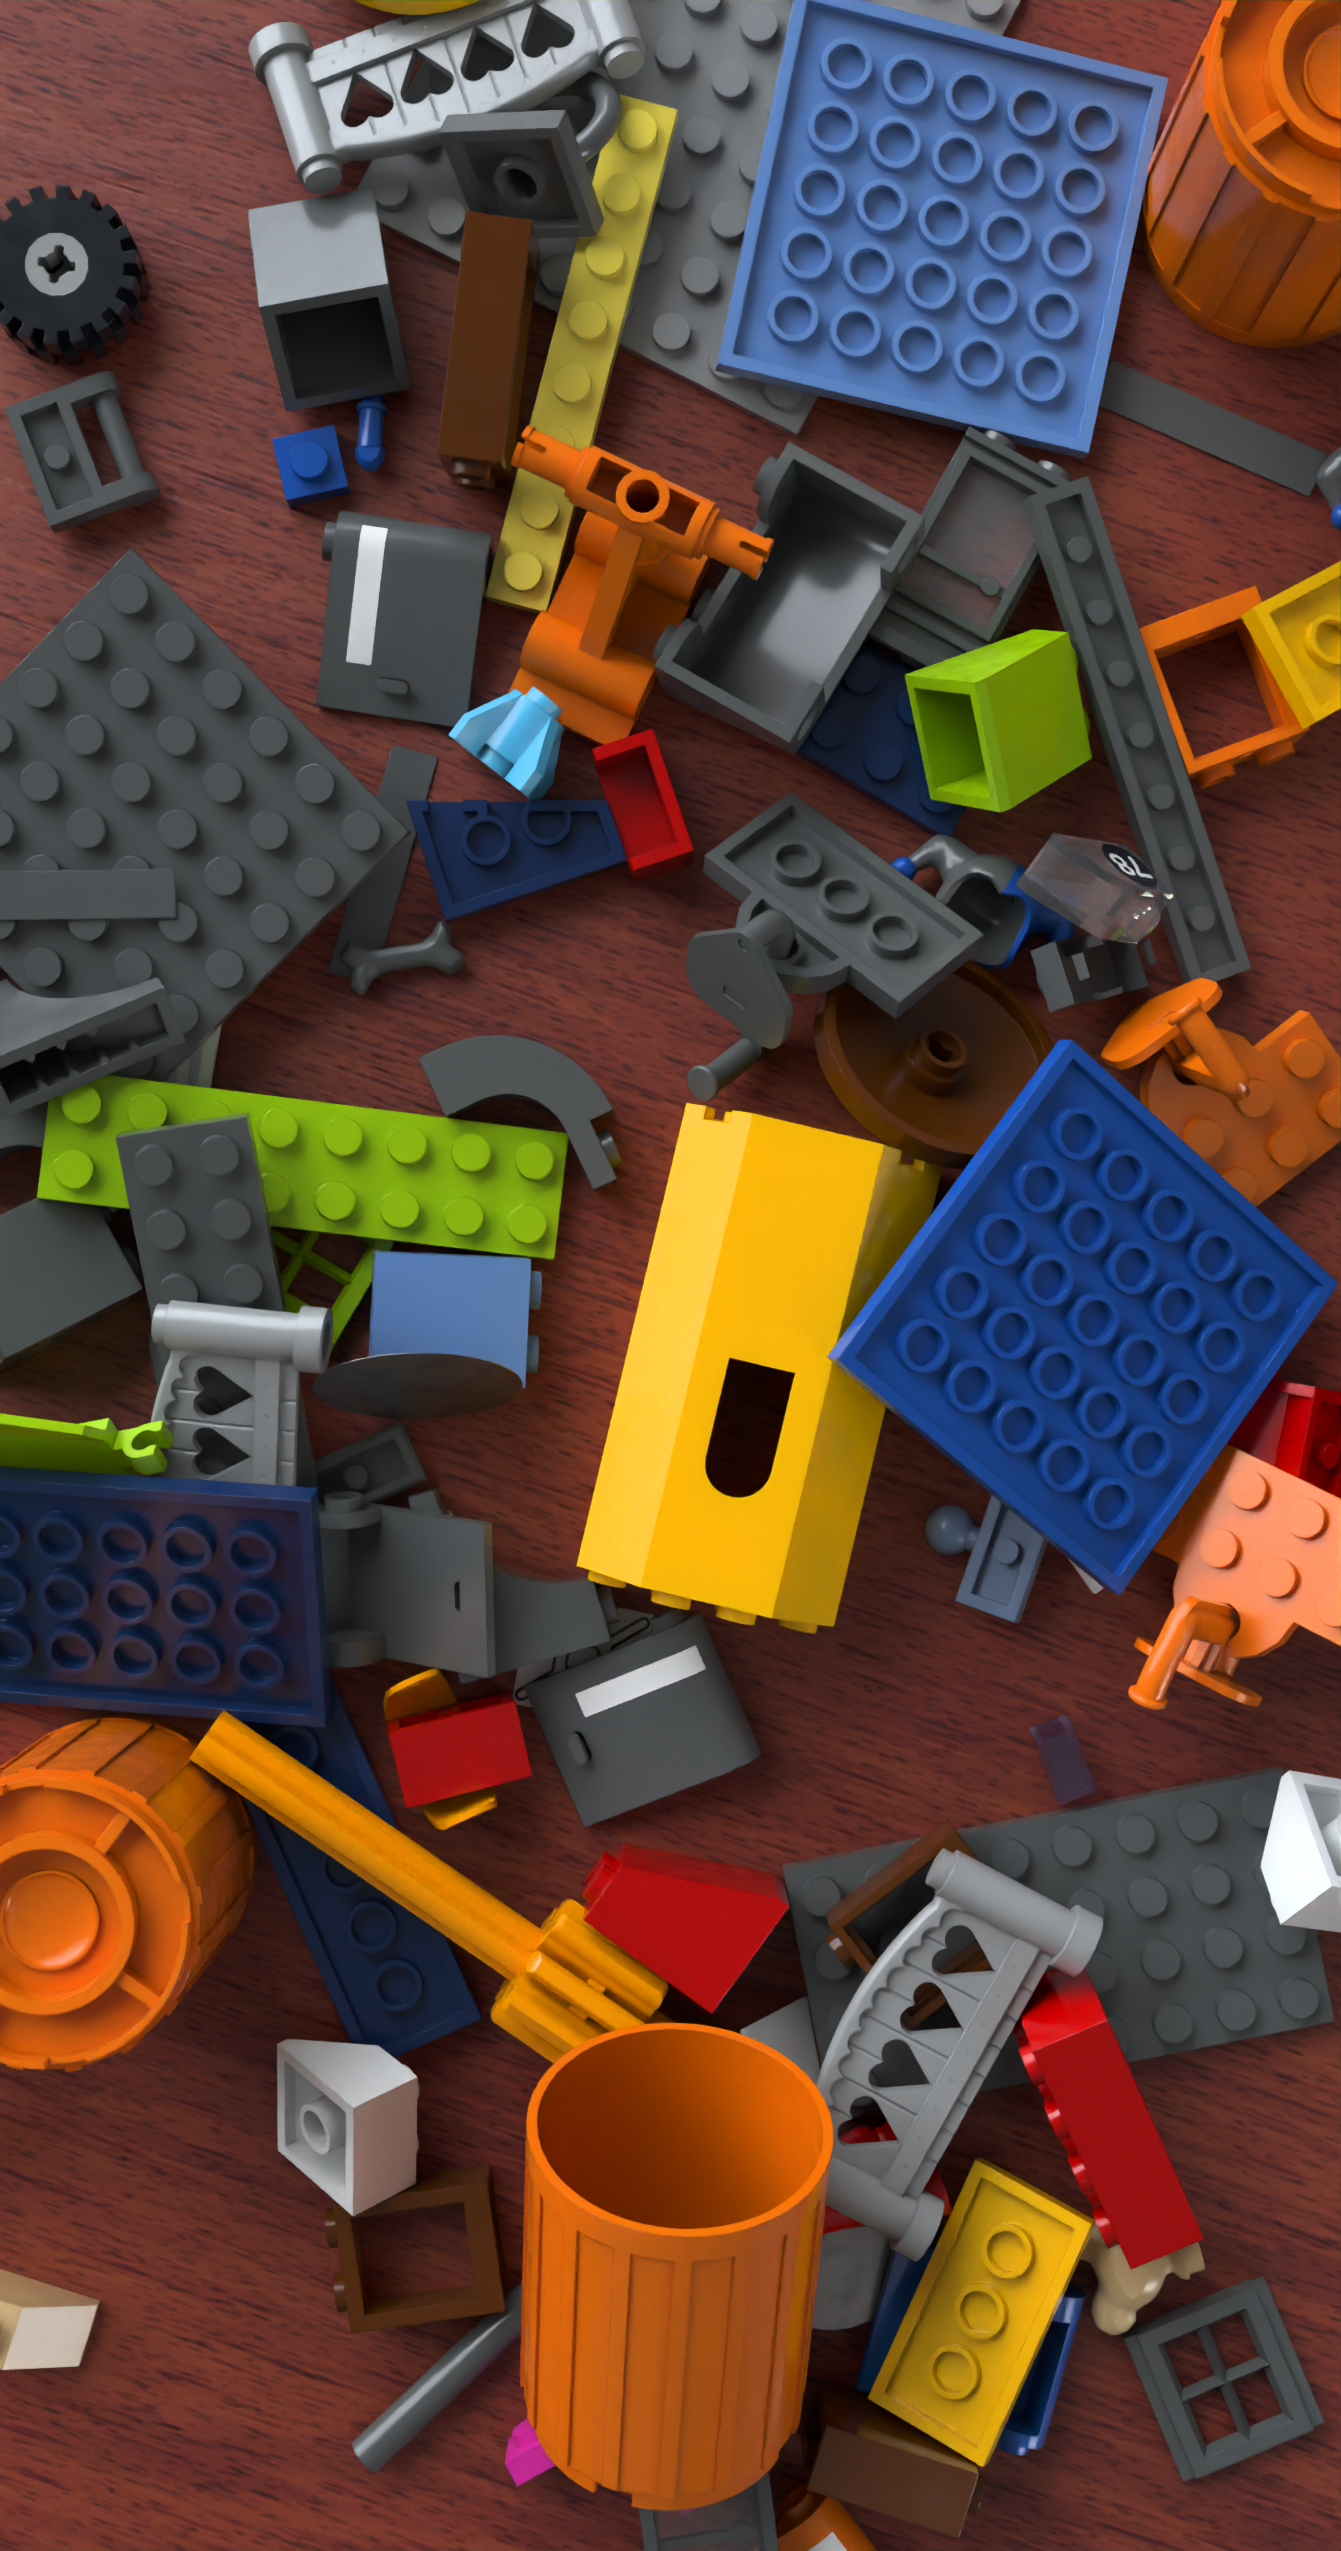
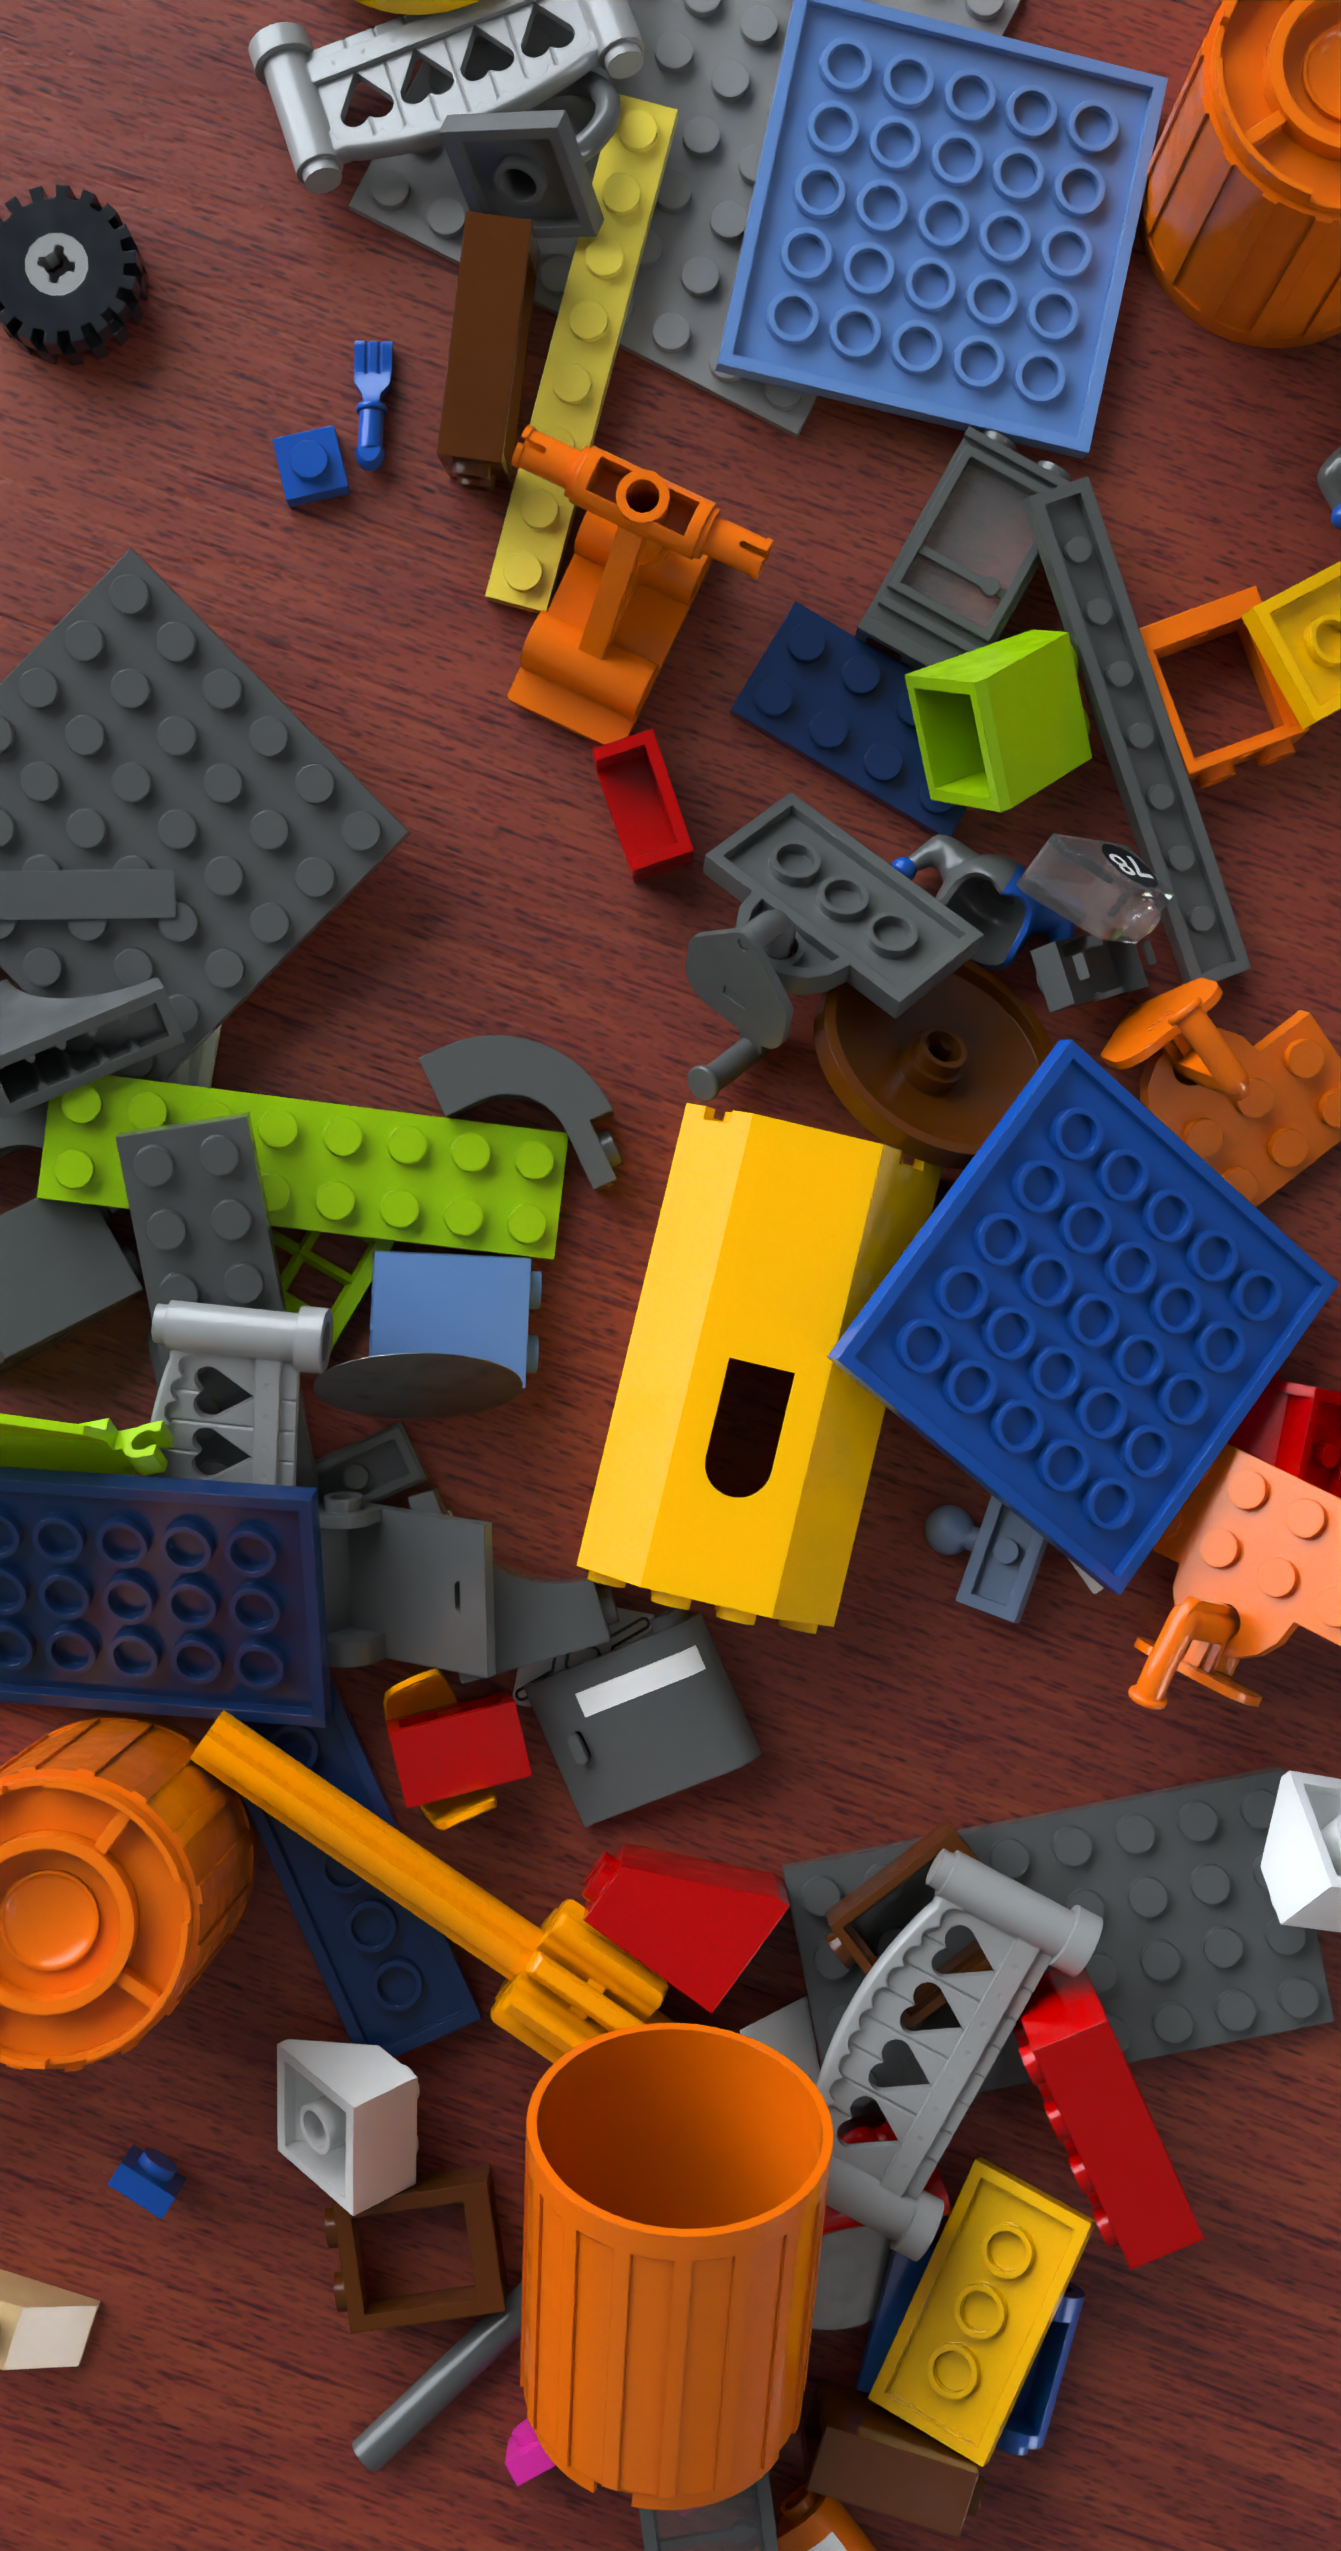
dark grey plate [4,371,160,534] -> none
dark grey slope [247,187,411,412] -> none
dark grey door [316,511,494,727] -> none
dark grey sticker [329,745,437,983] -> none
dark grey piece [339,921,464,995] -> none
dark blue wing [405,800,627,924] -> none
medium azure brick [449,687,566,800] -> none
dark grey windscreen [653,442,925,754] -> none
clear purple piece [1029,1714,1097,1805] -> none
tan animal [1080,2224,1205,2335] -> none
dark grey sticker [1099,361,1327,496] -> none
dark grey piece [1122,2276,1324,2482] -> none
none -> blue plate [107,2144,187,2220]

